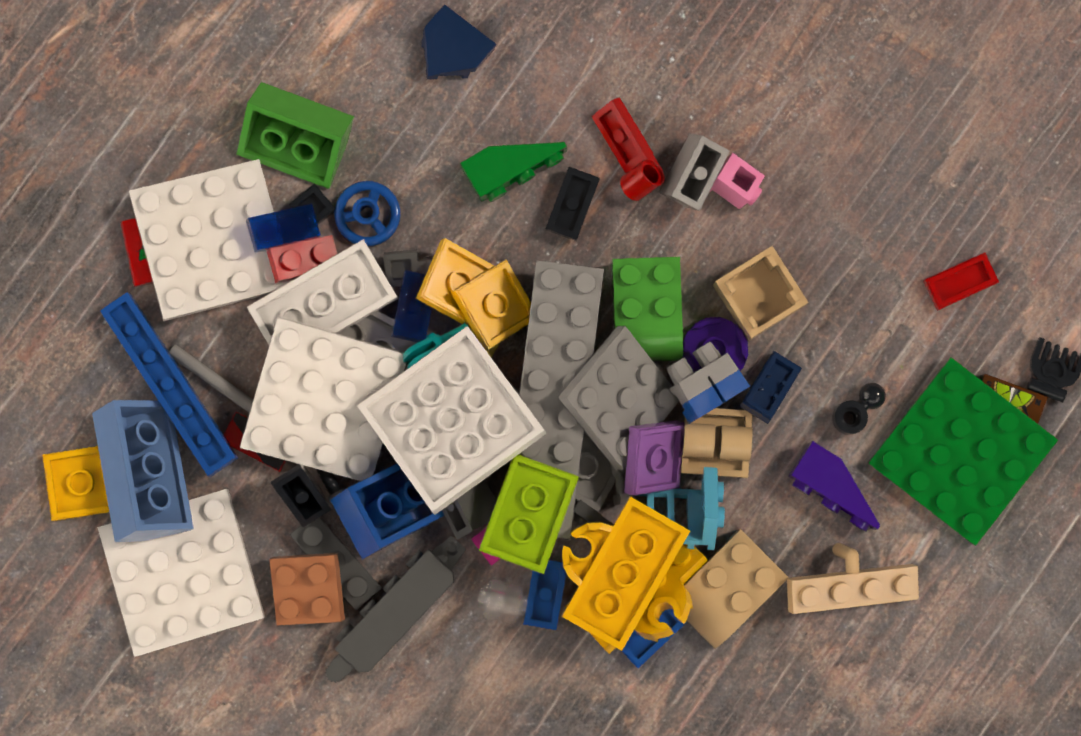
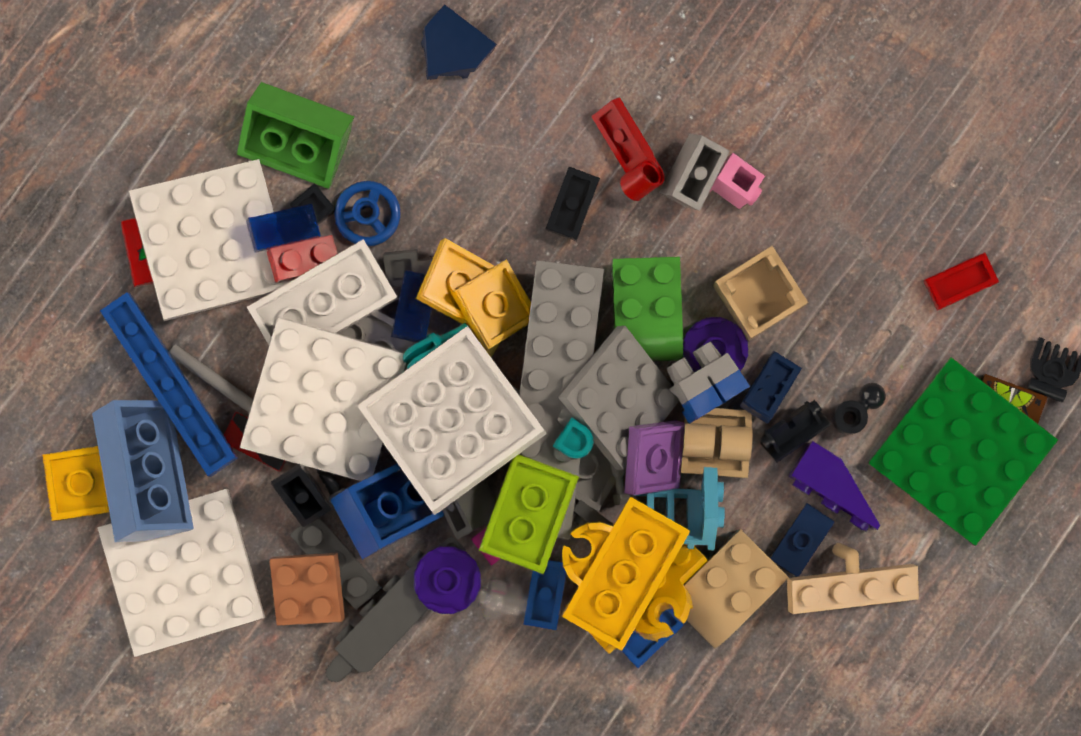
green slope [460,142,567,202] -> none
none -> dark purple tile [414,547,481,614]
none -> teal tile [552,417,594,459]
none -> black hinge [759,400,832,463]
none -> dark blue plate [770,503,835,577]

